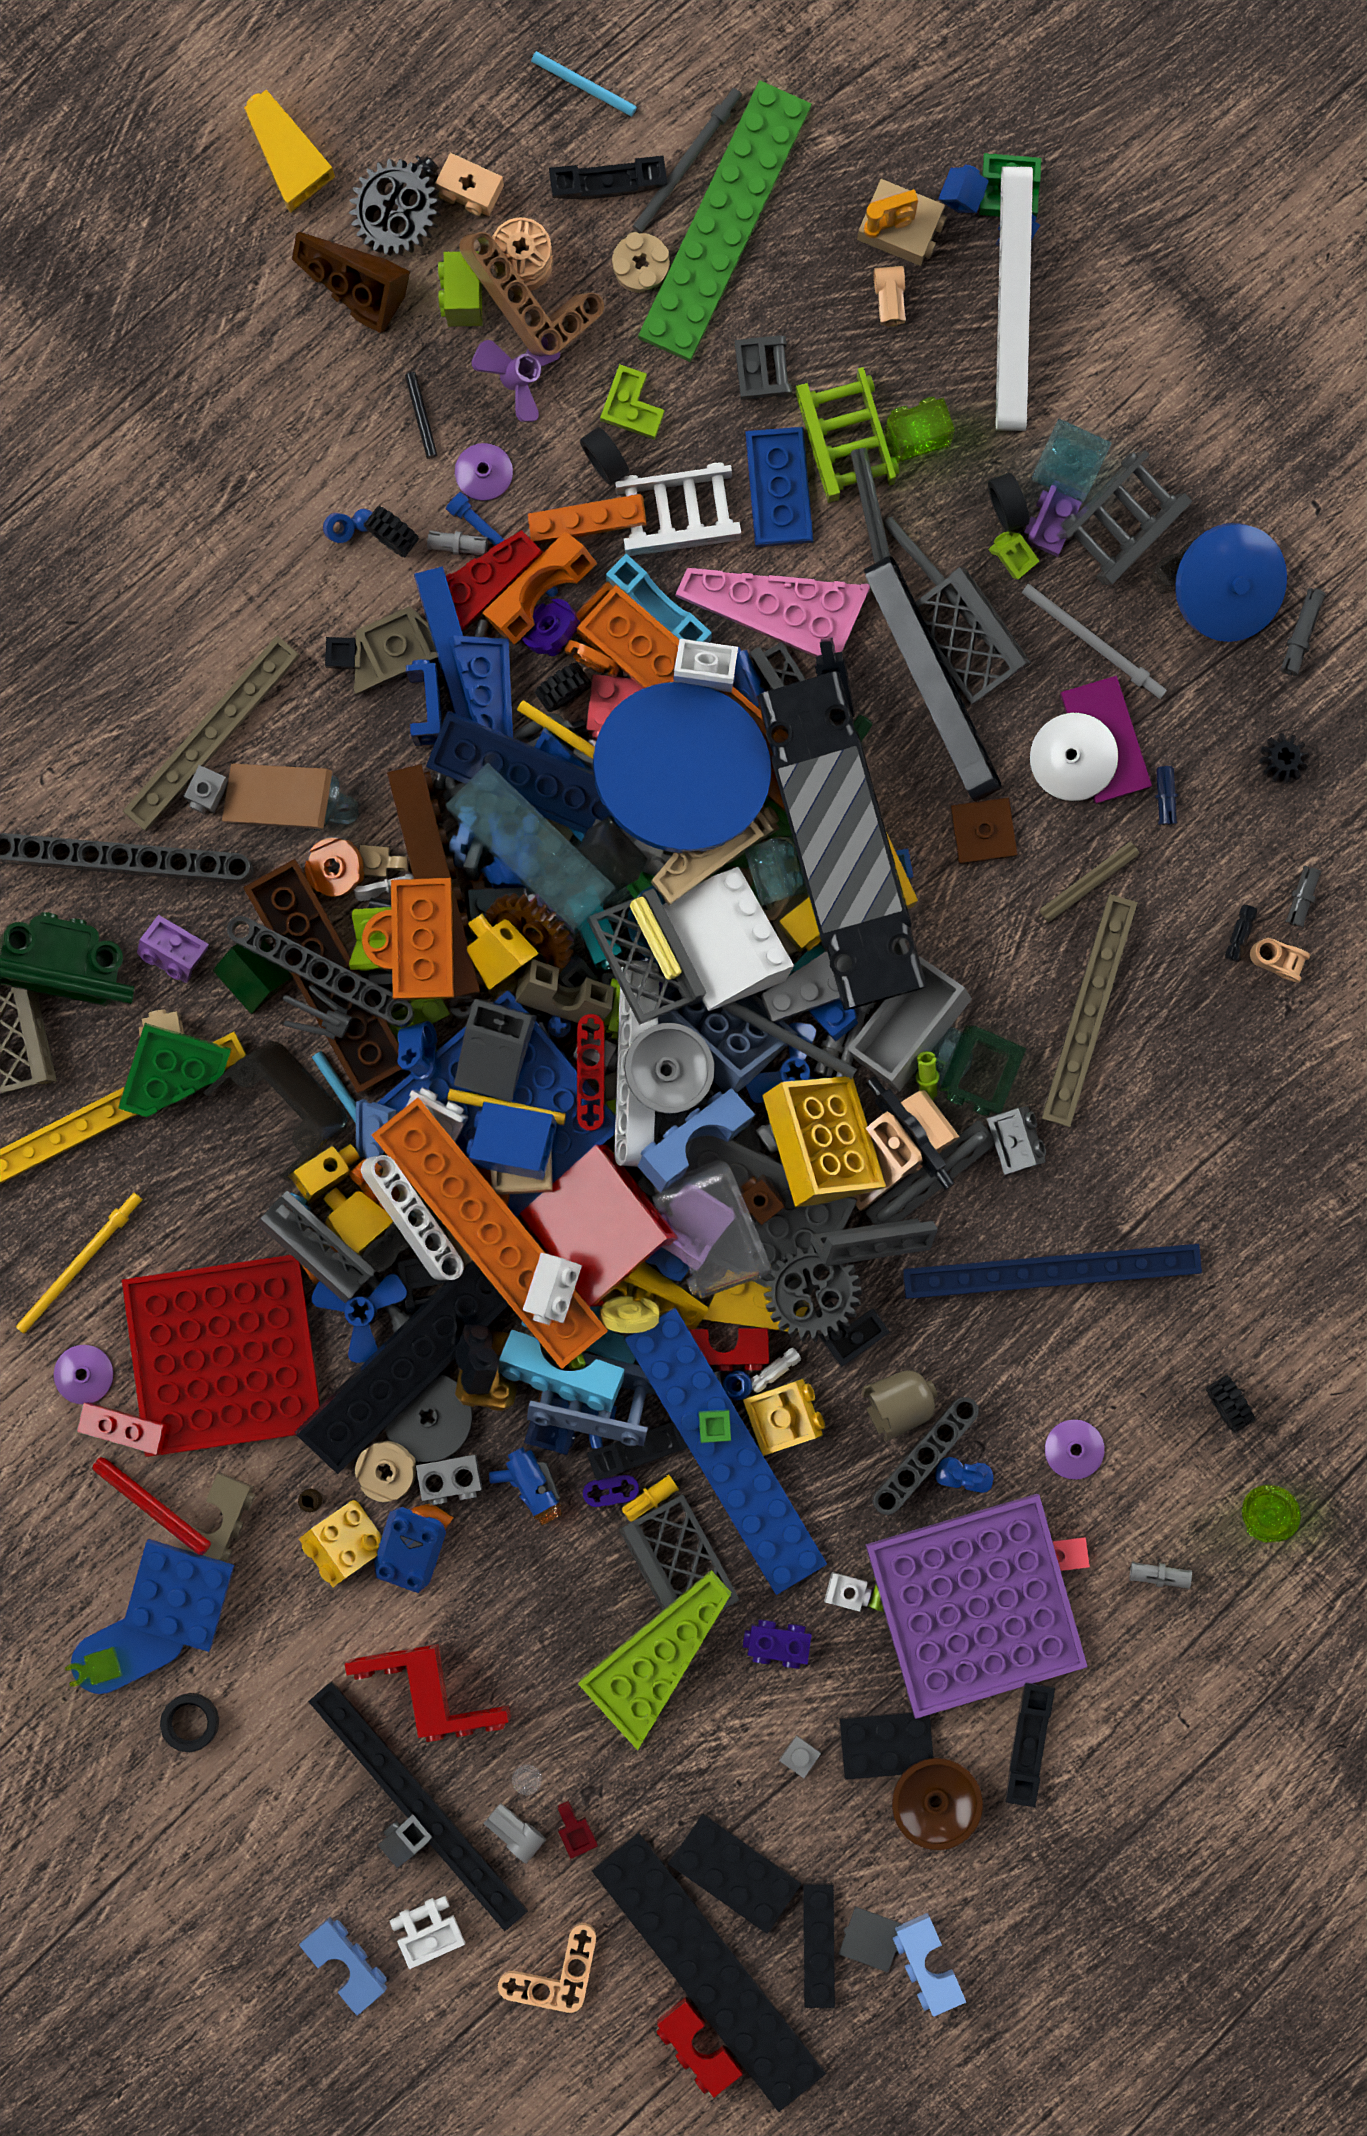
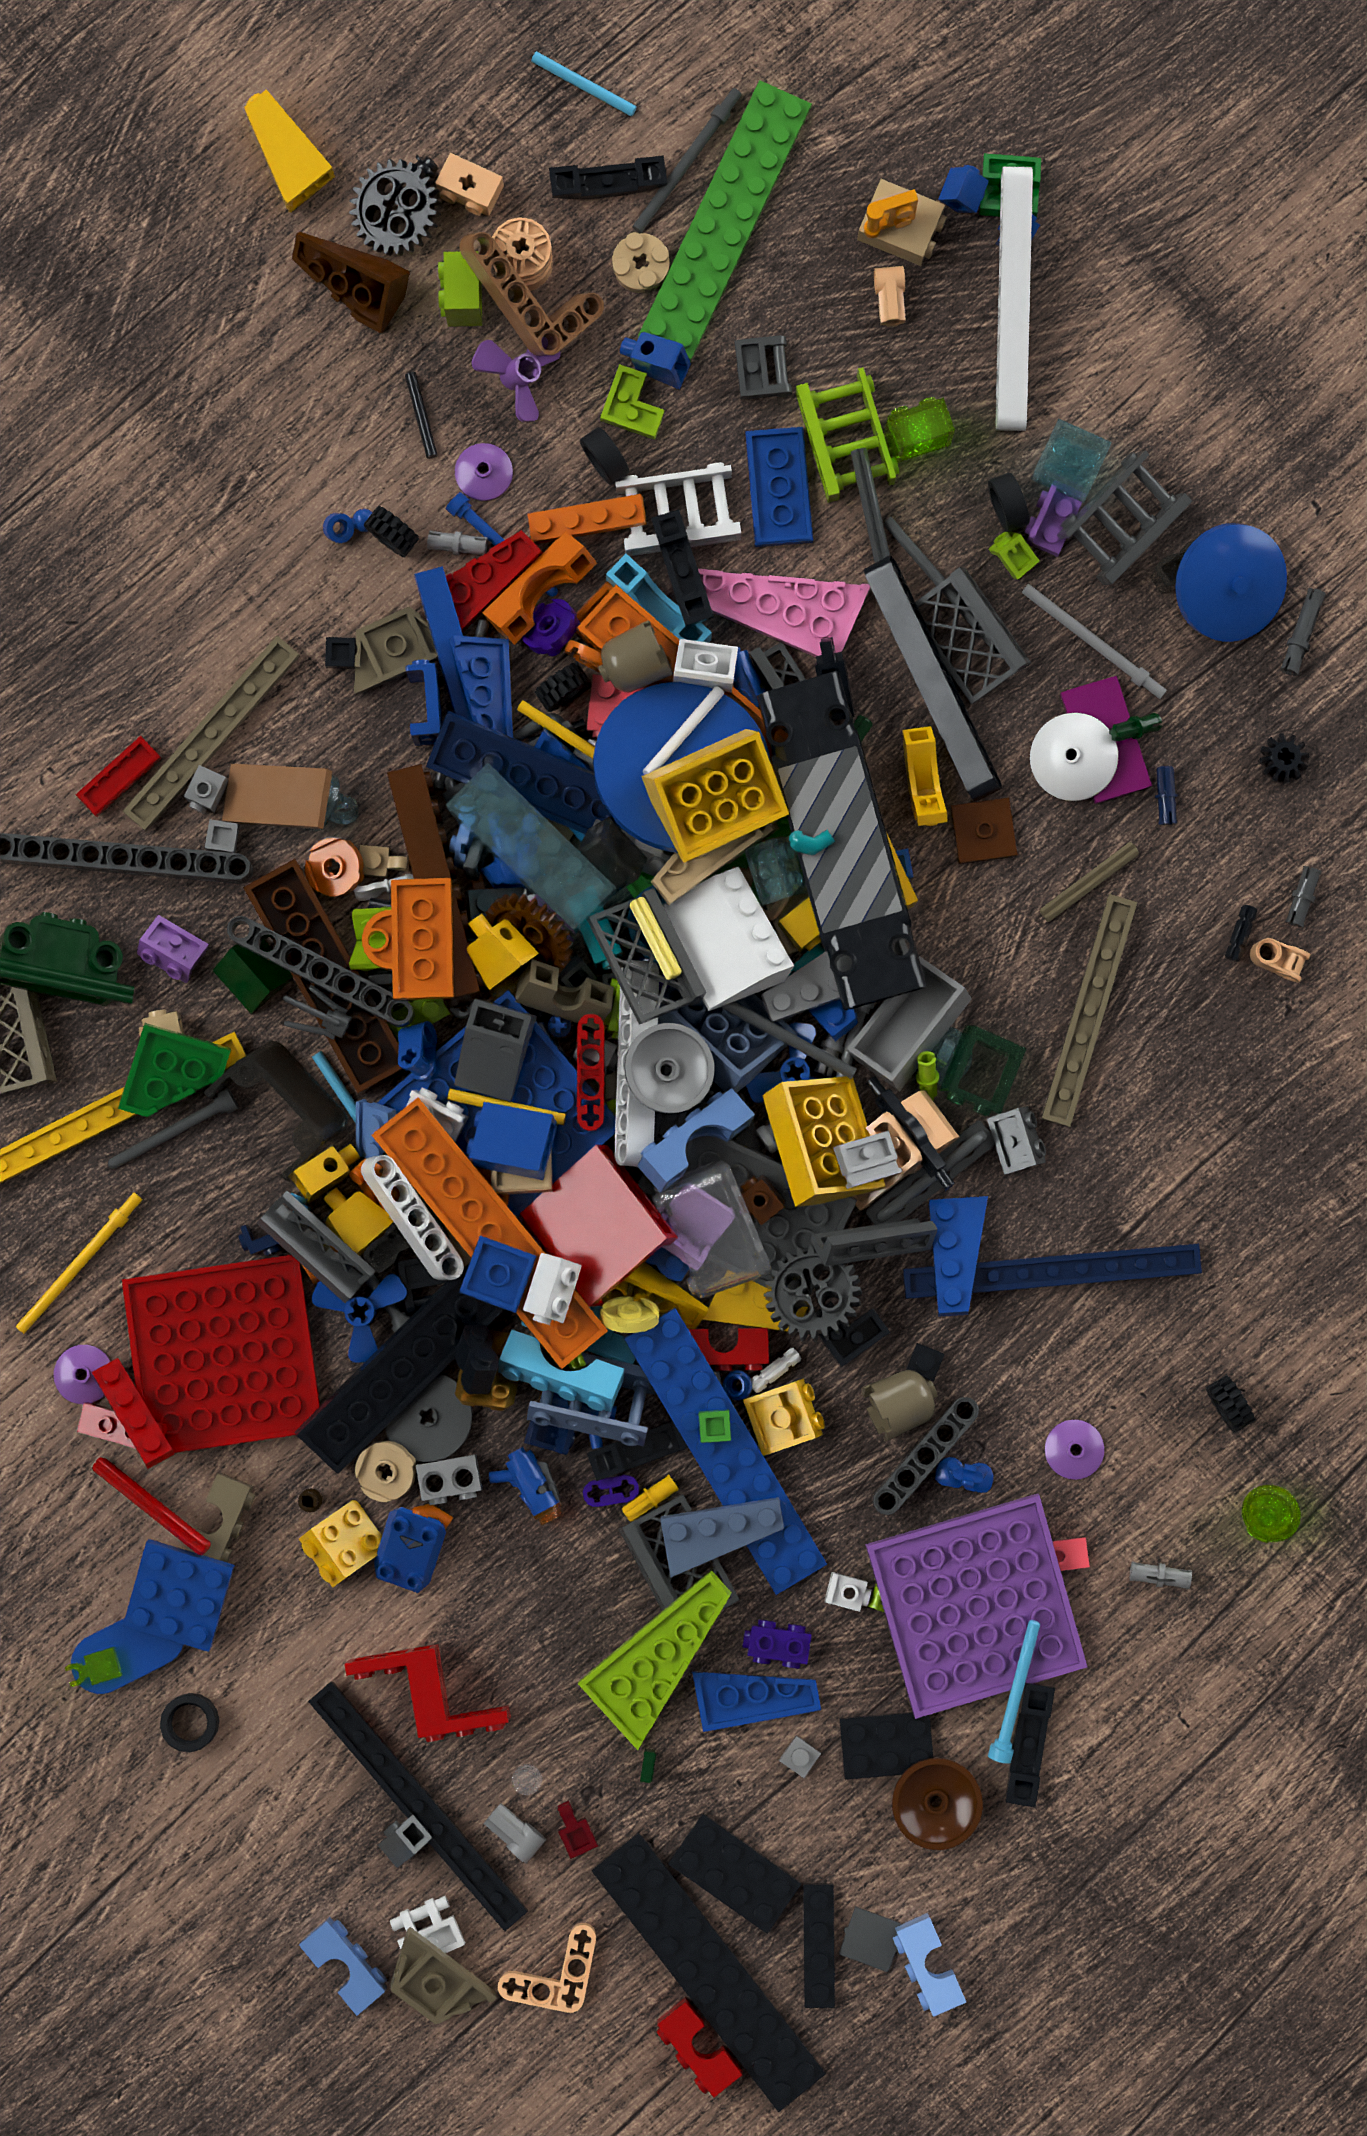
none -> red plate [75,736,162,817]
none -> red plate [92,1358,174,1469]
none -> dark grey piece [108,1088,239,1169]
none -> light grey plate [205,819,240,853]
none -> dark blue bracket [238,1225,282,1256]
none -> dark tan wing [390,1927,497,2024]
none -> blue plate [459,1236,537,1313]
none -> dark tan cylinder [598,620,673,693]
none -> blue torso [620,332,691,390]
none -> dark green tile [640,1748,656,1783]
none -> yellow slope [641,729,789,862]
none -> white bar [643,686,724,775]
none -> black slope [651,509,714,627]
none -> sand blue wing [660,1497,784,1577]
none -> blue wing [692,1671,821,1732]
none -> teal arm [789,829,835,855]
none -> light grey plate [833,1131,902,1189]
none -> yellow arch [902,726,948,826]
none -> black plate [906,1343,944,1382]
none -> blue wing [928,1196,988,1317]
none -> medium azure piece [988,1620,1040,1763]
none -> dark green axle [1109,713,1162,741]

